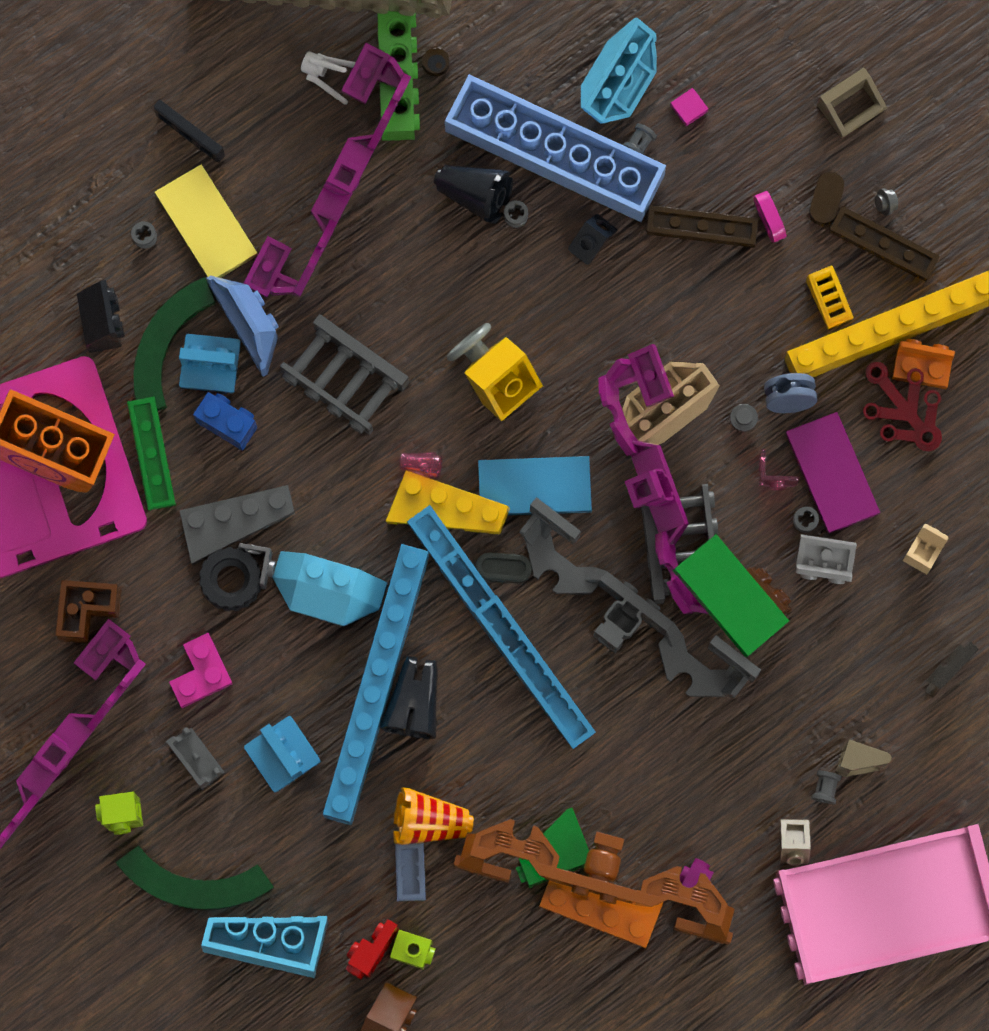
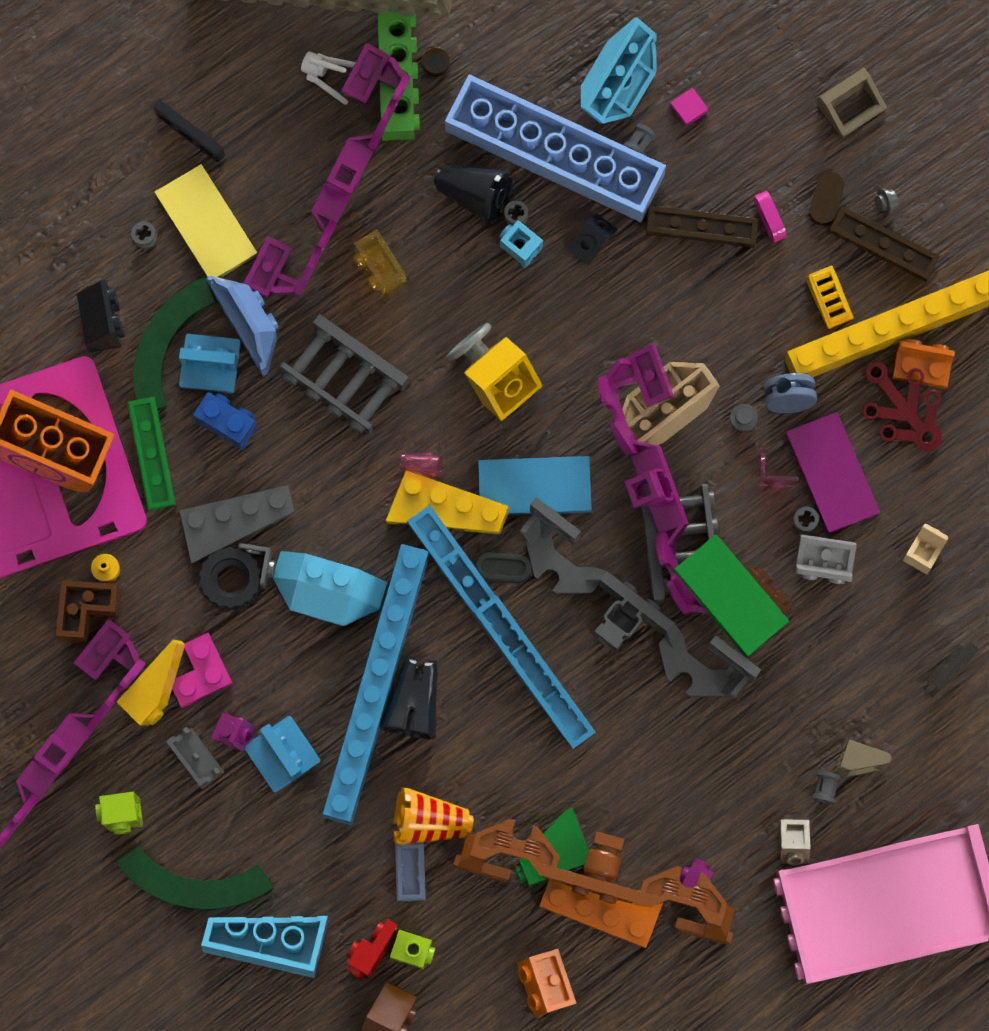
none -> yellow tile [91,554,120,583]
none -> yellow slope [117,640,185,726]
none -> magenta bracket [211,713,255,752]
none -> clear yellow brick [353,230,407,297]
none -> medium azure brick [499,220,543,268]
none -> orange bracket [517,949,576,1017]

